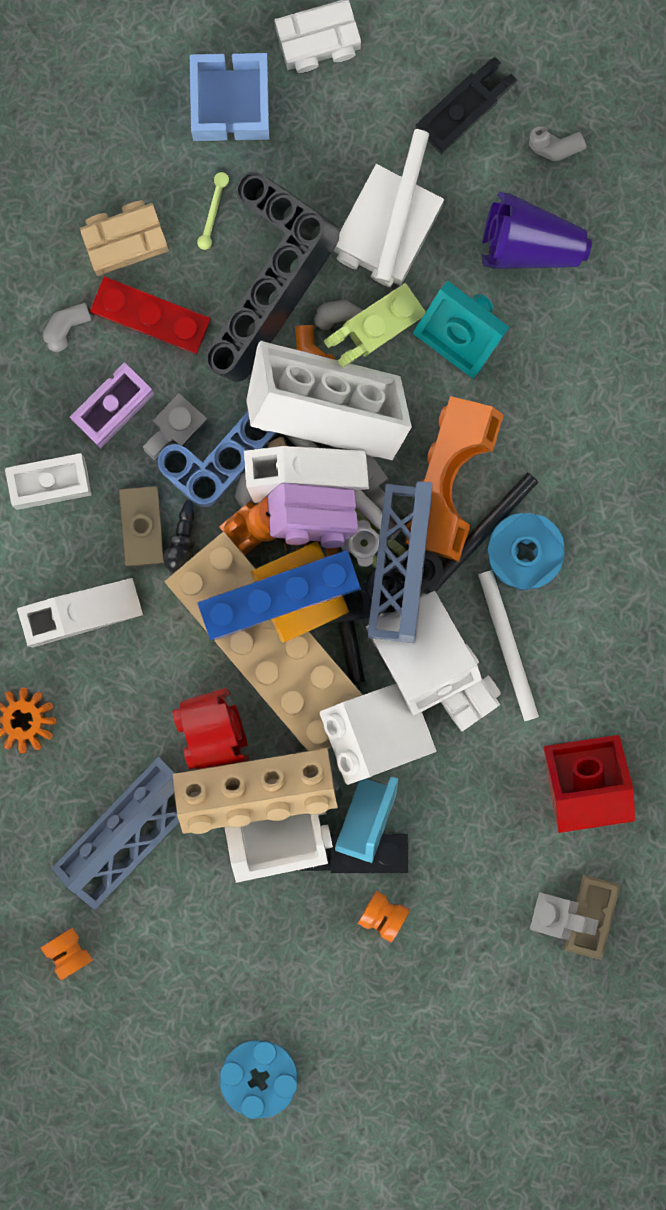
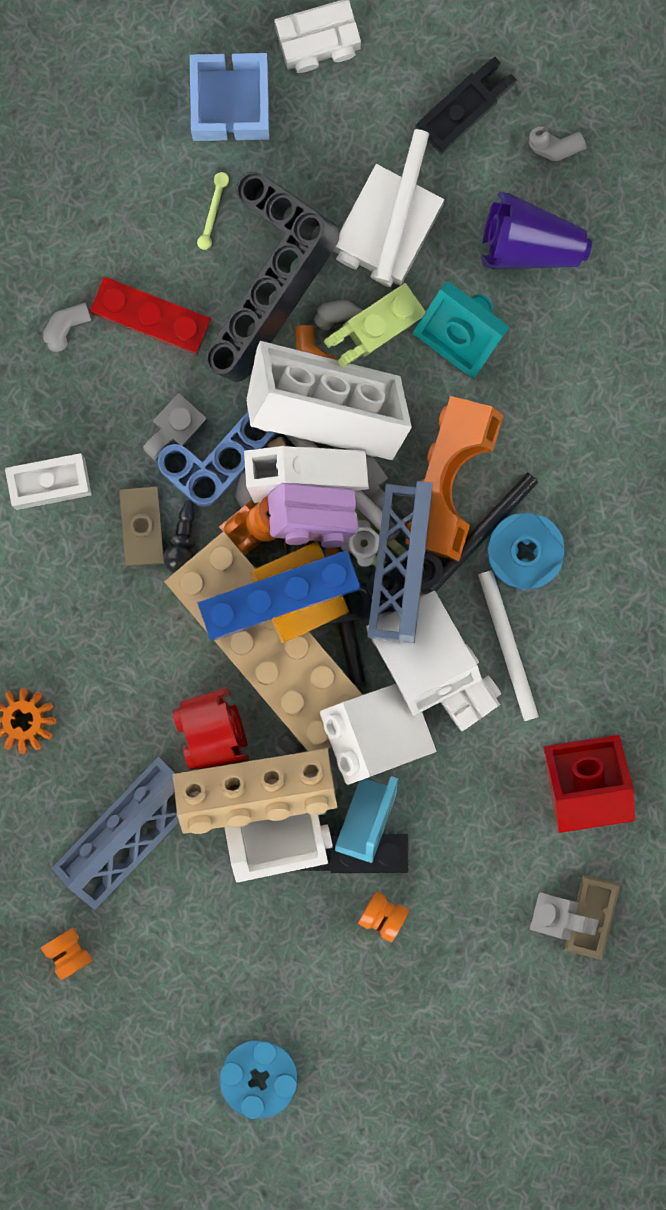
white slope [17,578,143,648] -> none
lavender brick [70,362,155,449] -> none
tan brick [80,200,169,276] -> none

